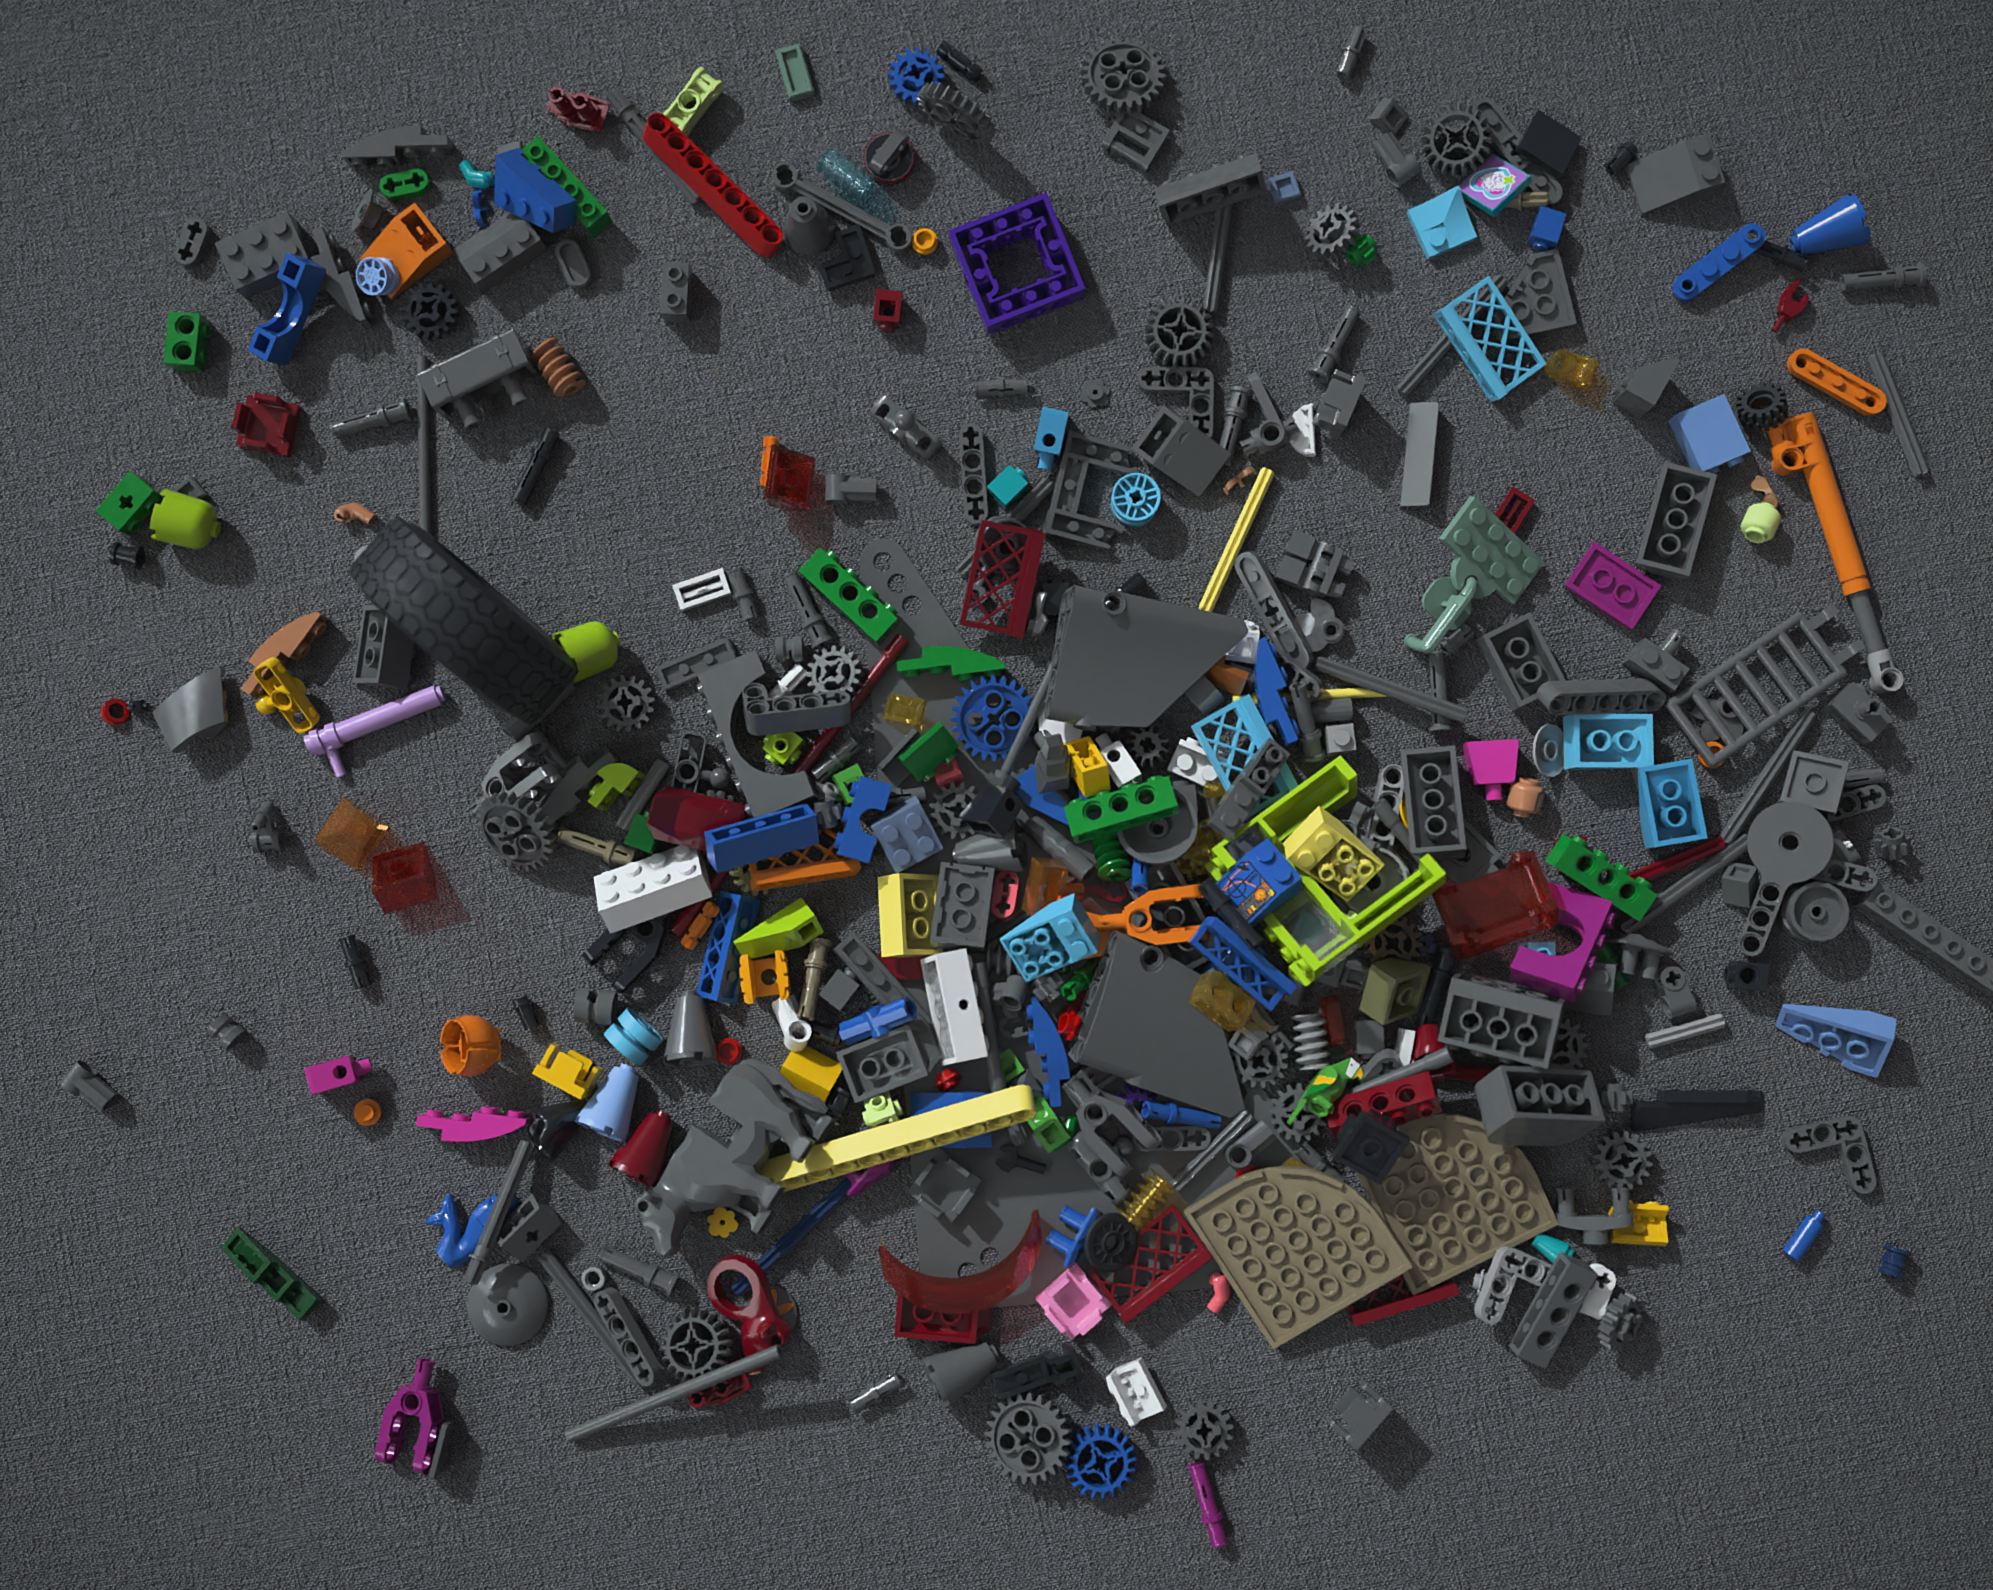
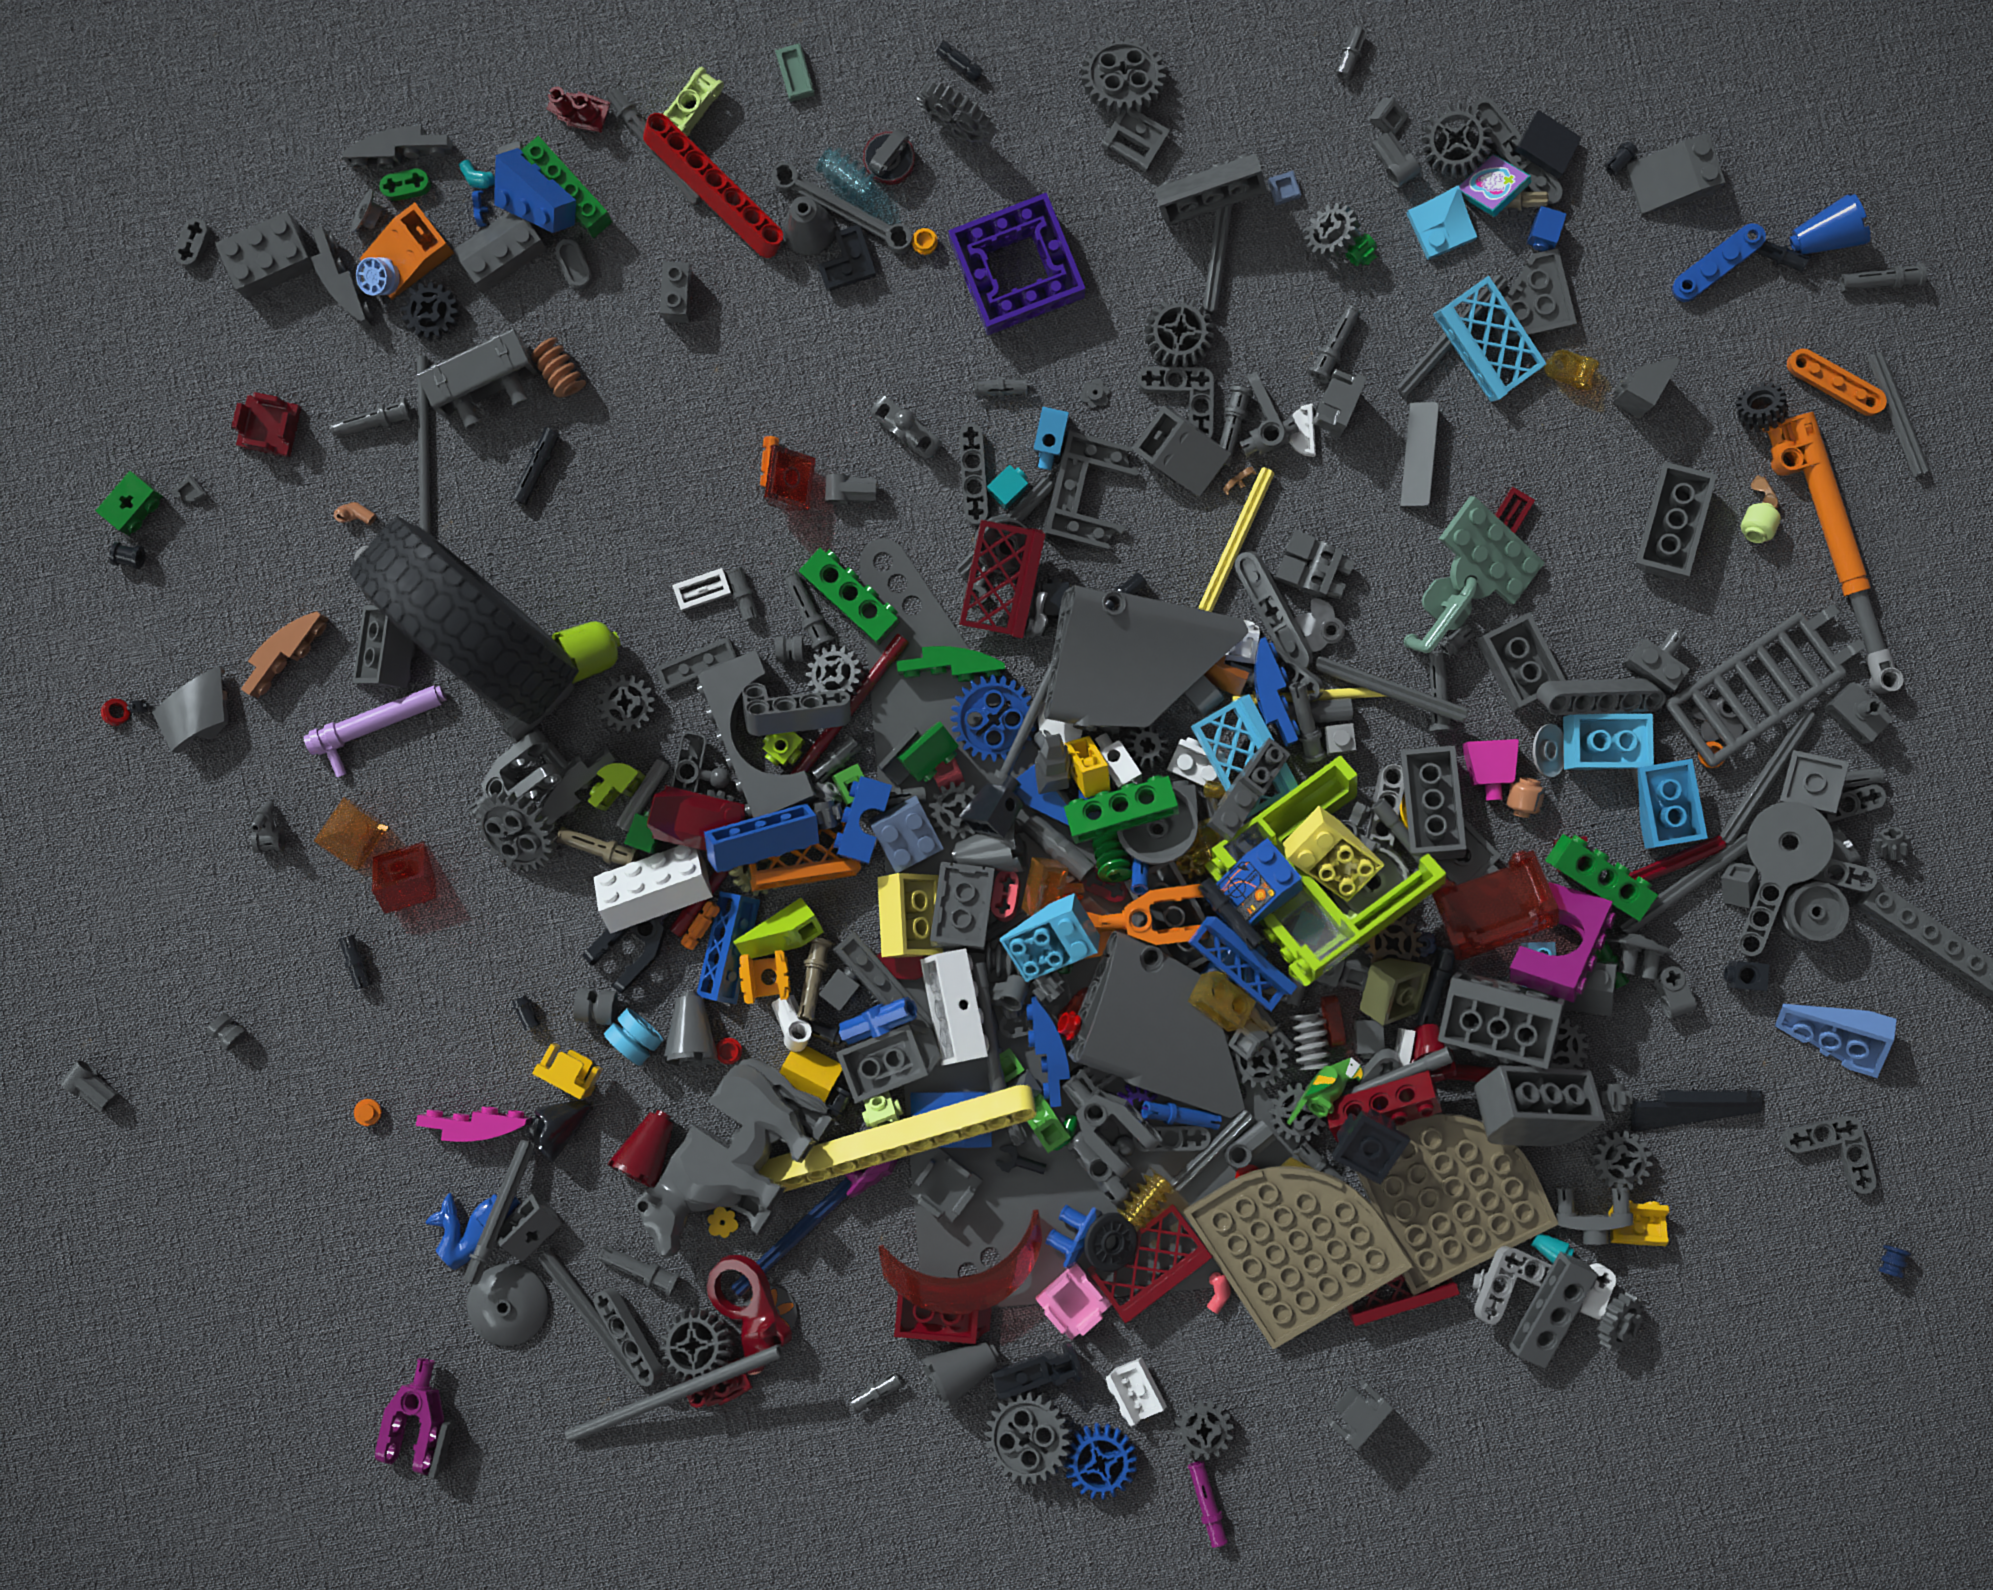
lime cylinder [150,489,221,549] -> none
green brick [163,311,212,372] -> none
dark green slope [220,1227,322,1321] -> none
blue arch [248,253,327,365] -> none
yellow piece [253,657,320,733] -> none
dark pink torso [304,1056,373,1095] -> none
orange piece [440,1015,501,1077] -> none
light blue cone [575,1064,639,1142] -> none
light grey axle [581,1265,607,1291] -> none
white axle [767,664,807,698] -> none
dark red brick [873,289,904,332] -> none
clear yellow slope [882,693,927,730] -> none
blue gear [888,47,945,107] -> none
red plate [935,1068,962,1092] -> none
green pin [1061,958,1099,1001] -> none
medium azure wheel [1111,473,1161,527] -> none
magenta plate [1563,541,1661,631] -> none
light grey axle [1645,1014,1726,1048] -> none
medium blue brick [1668,394,1751,474] -> none
dark red hand [1771,279,1809,333] -> none
blue cylinder [1782,1210,1826,1262] -> none

